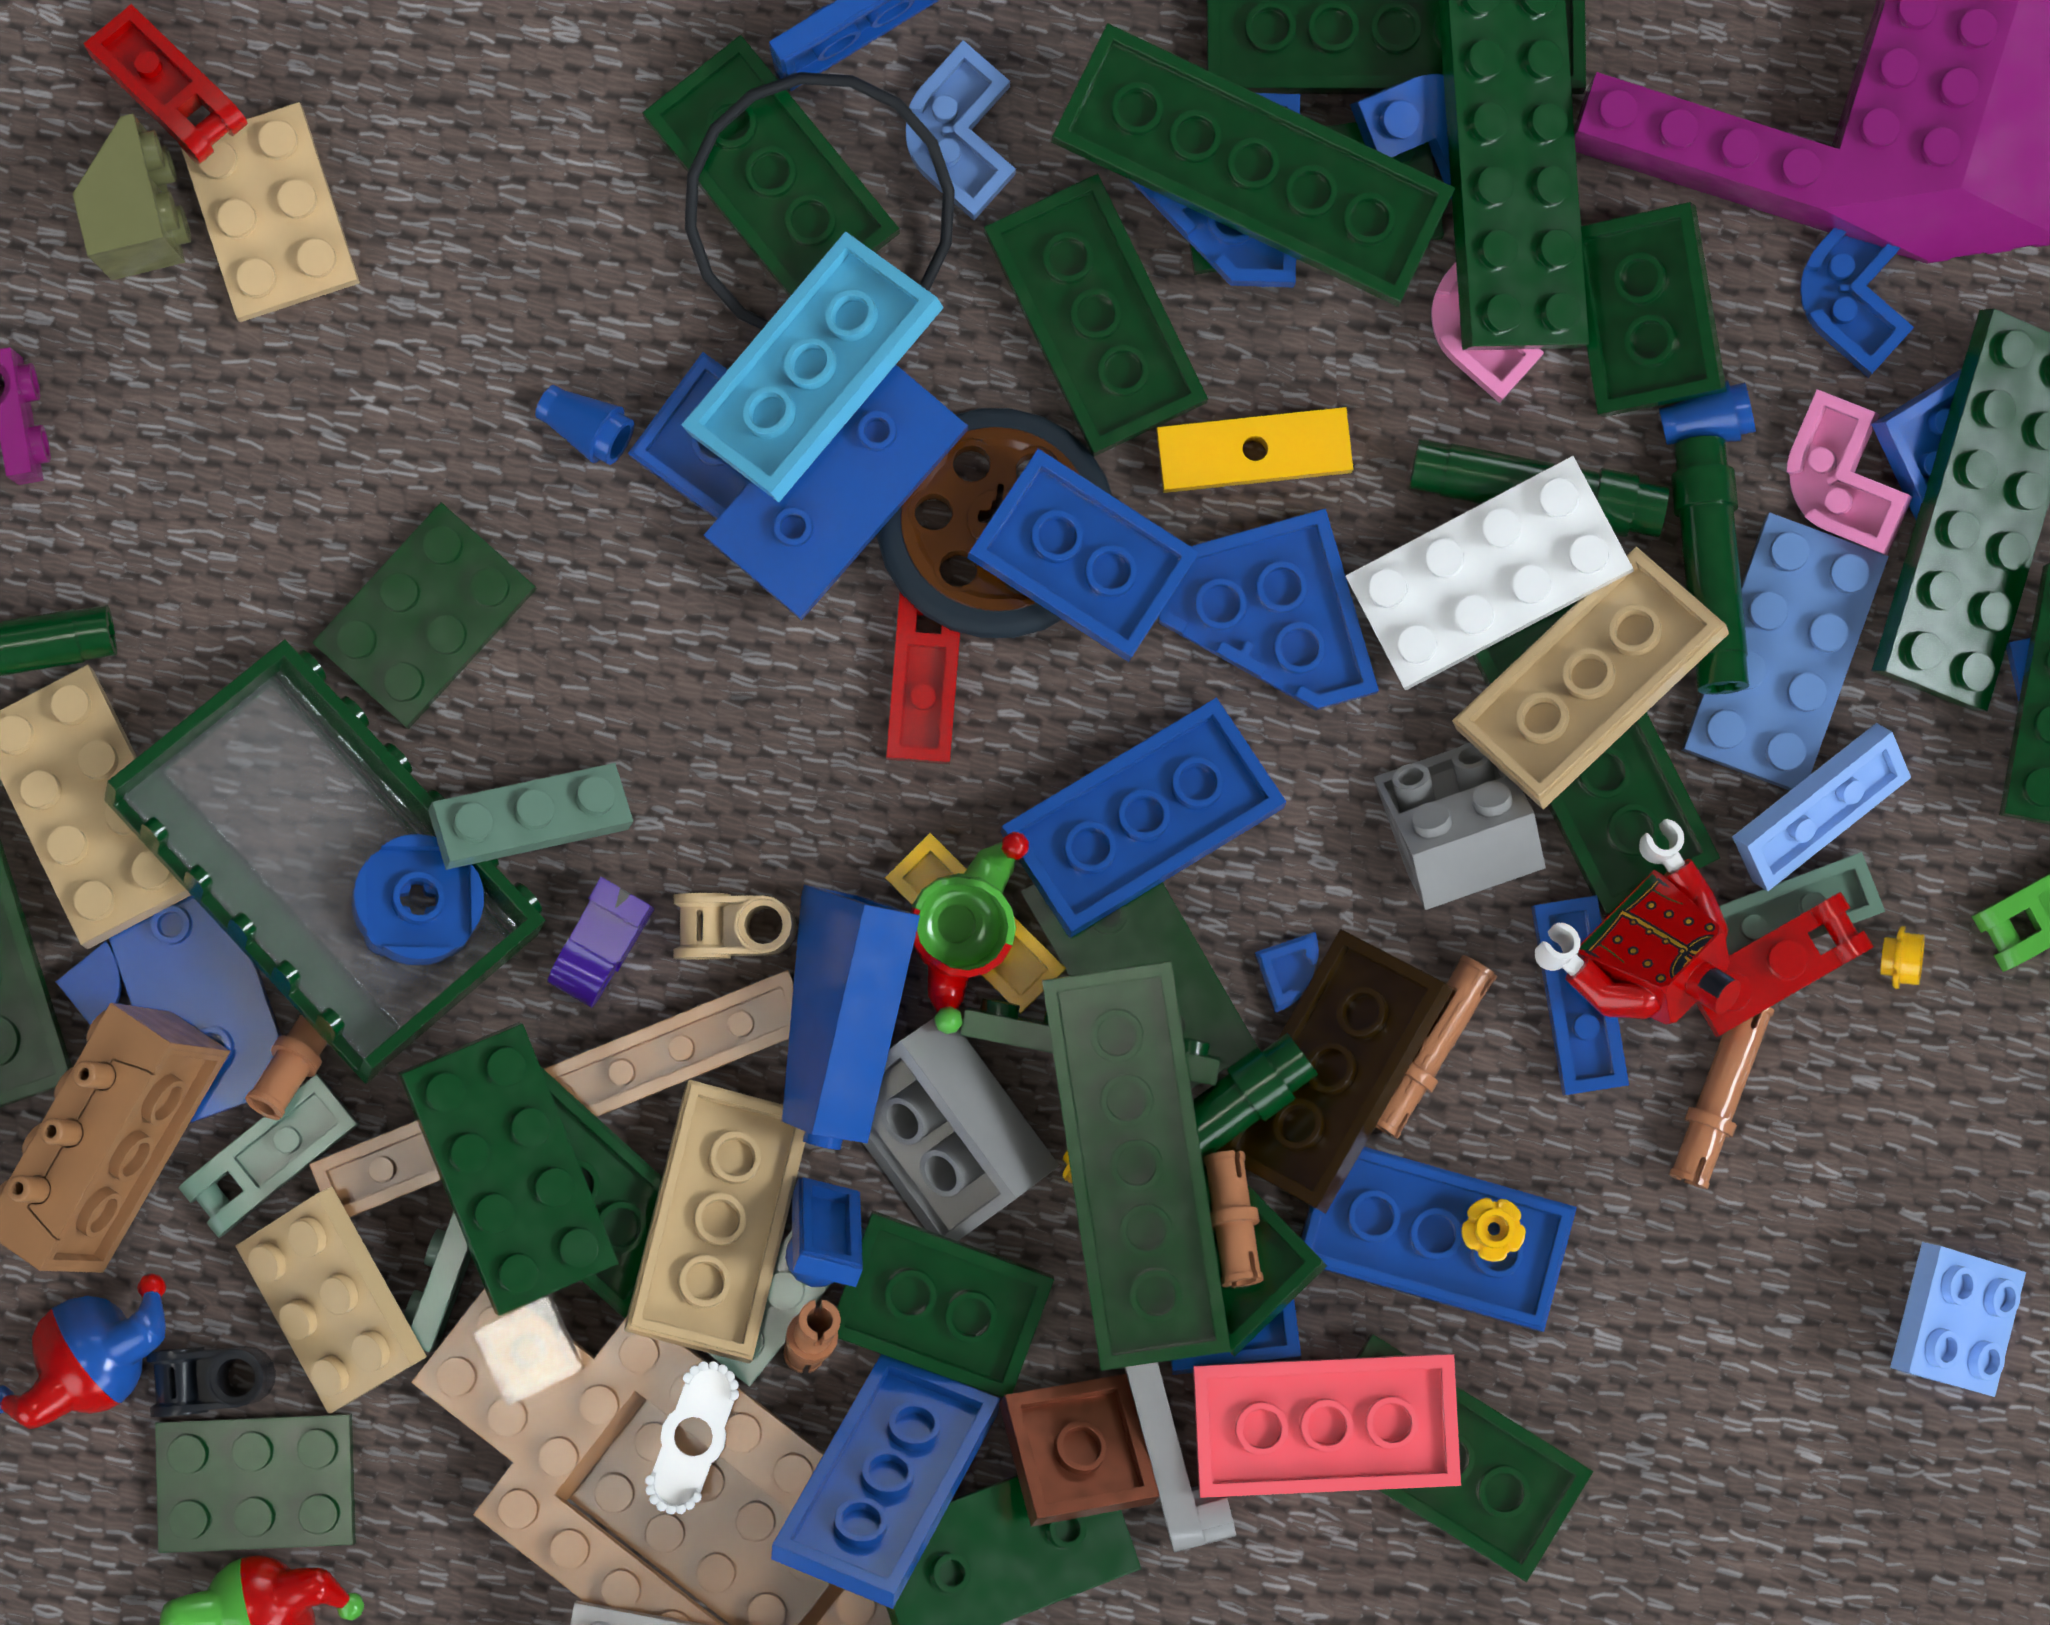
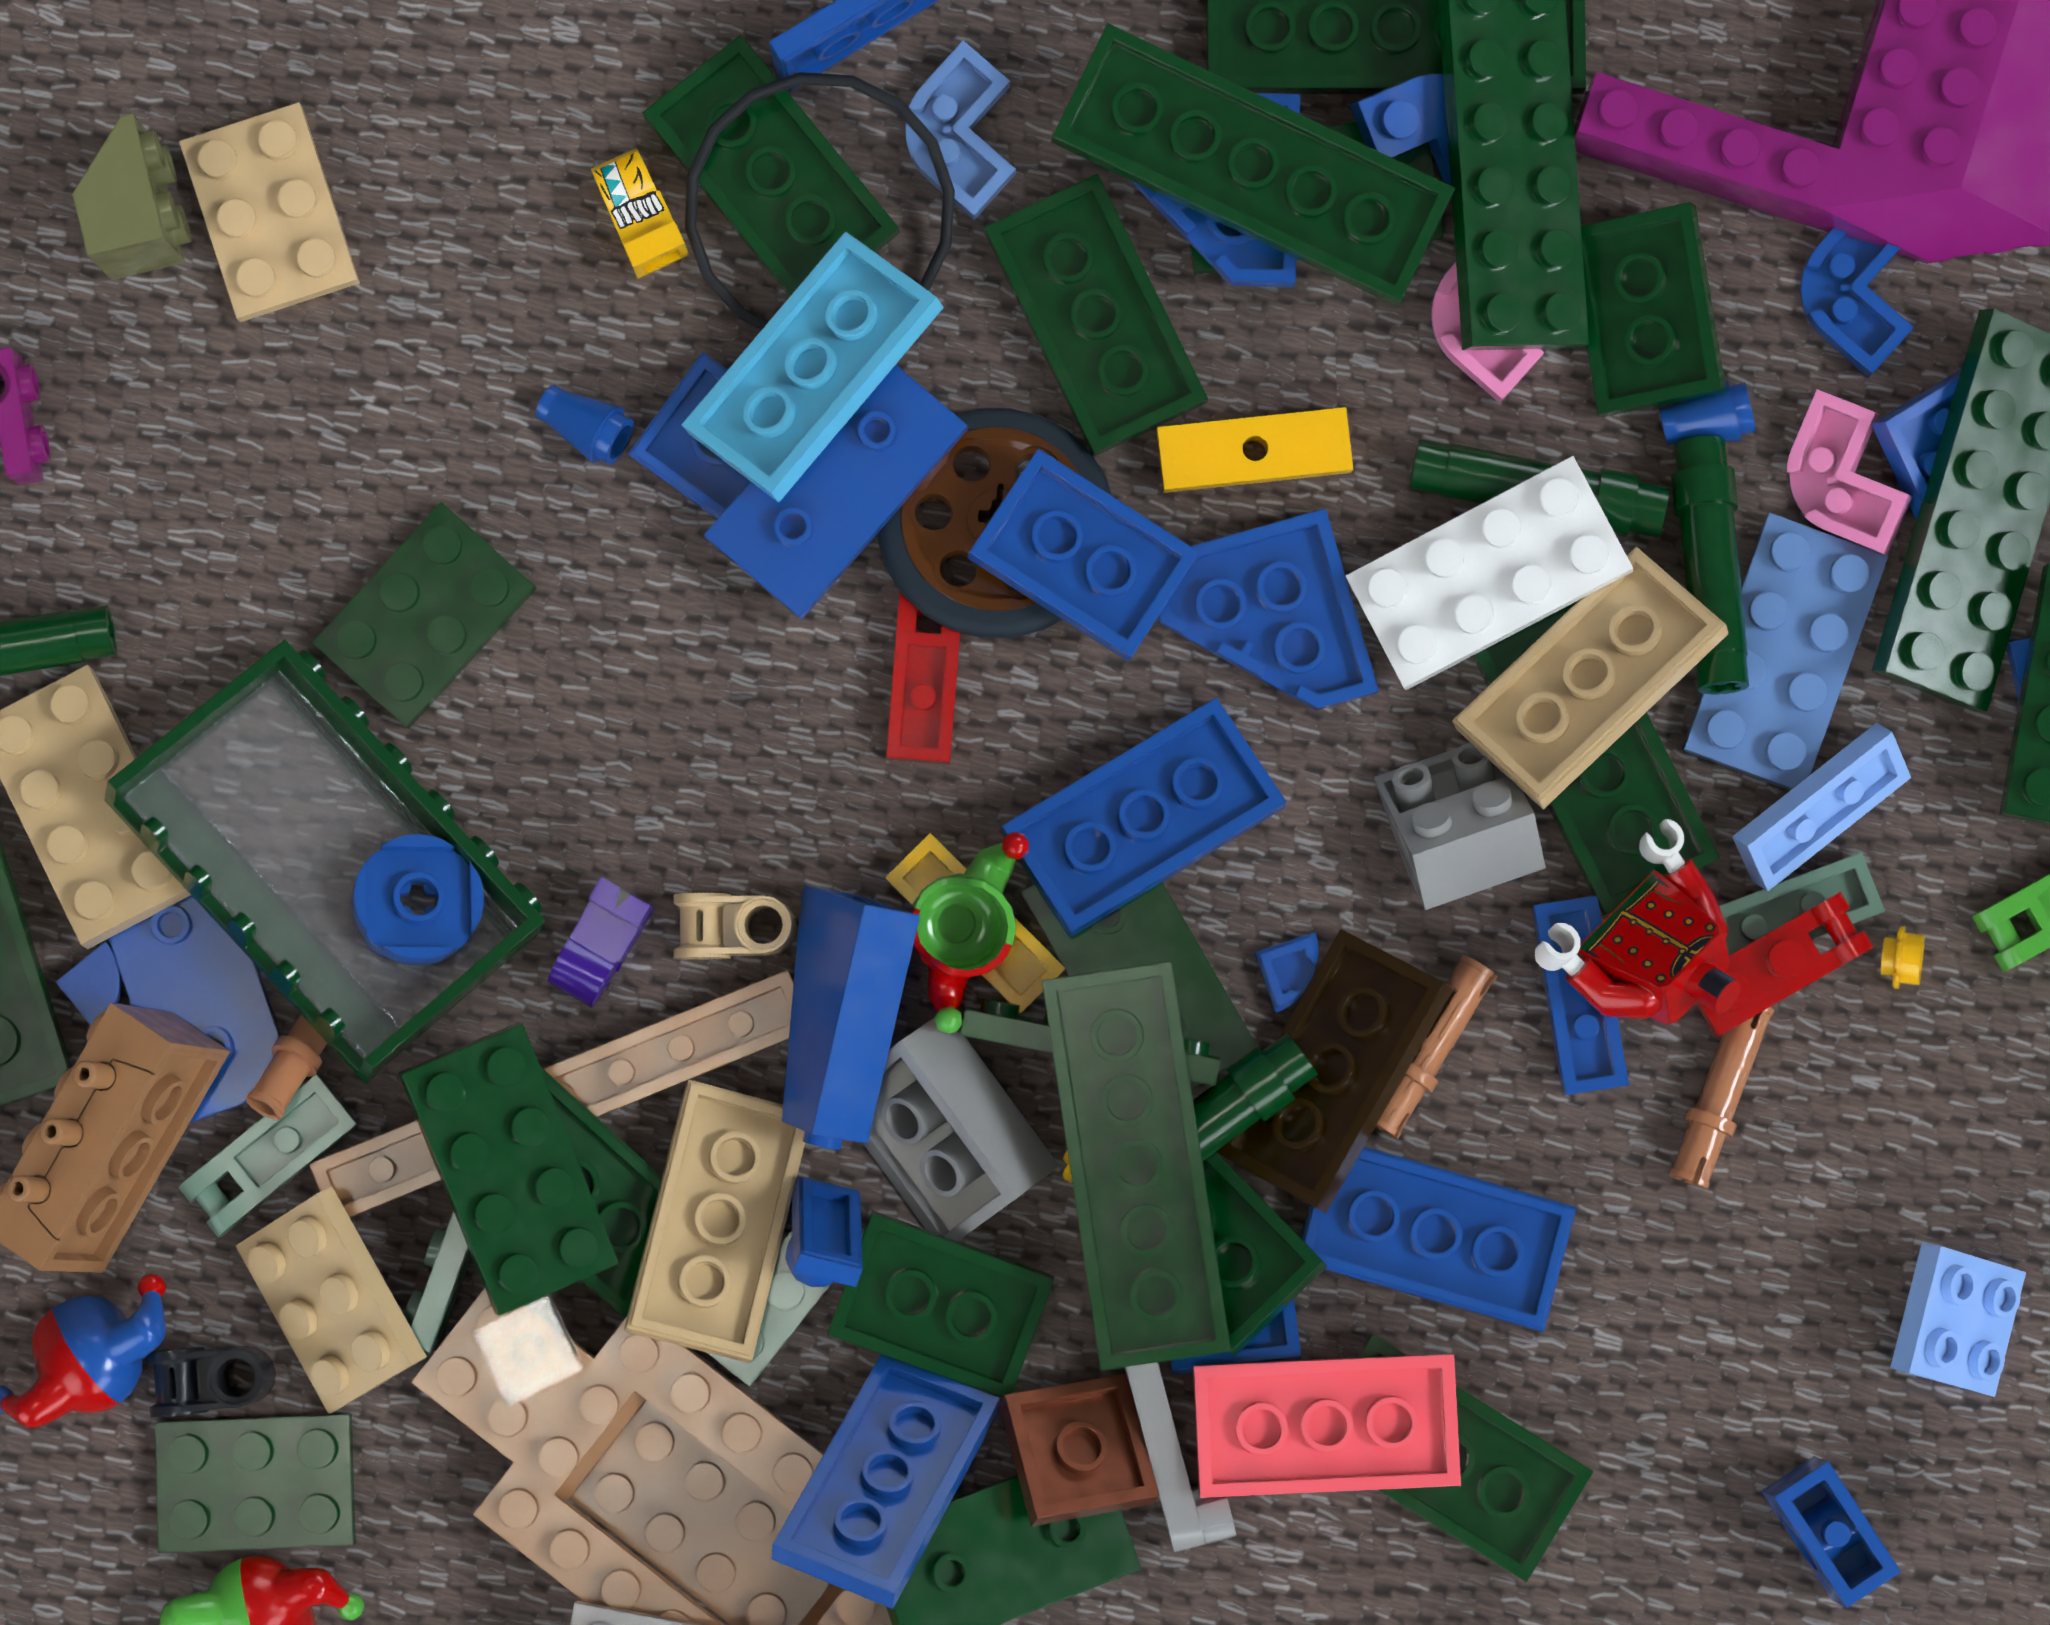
red plate [83,4,248,164] -> none
sand green plate [428,763,633,870] -> none
white piece [645,1361,739,1514] -> none
nougat pin [783,1300,841,1373] -> none
nougat pin [1203,1150,1263,1288] -> none
yellow plate [1461,1198,1526,1262] -> none
none -> yellow leg [591,148,689,279]
none -> blue brick [1760,1456,1901,1608]

